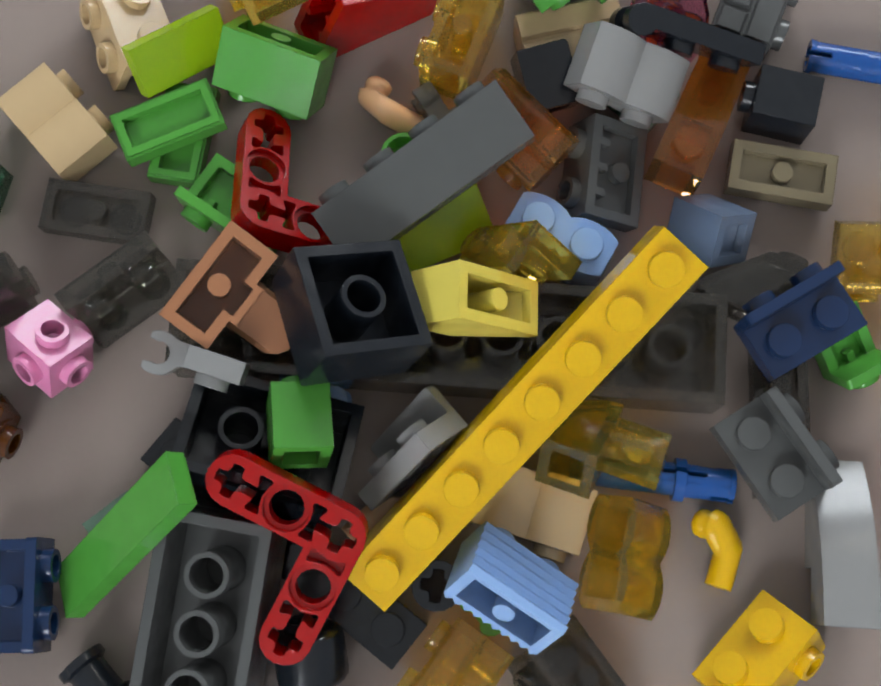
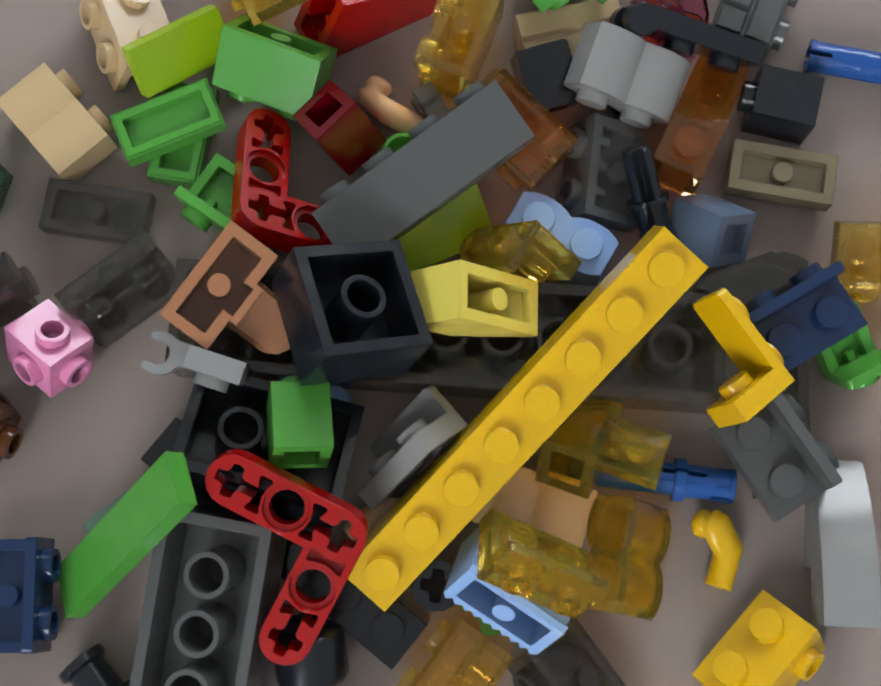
none -> dark red brick [293,80,387,176]
none -> clear yellow bracket [477,509,609,619]
none -> black axle [622,145,674,240]
none -> yellow bracket [693,288,795,428]

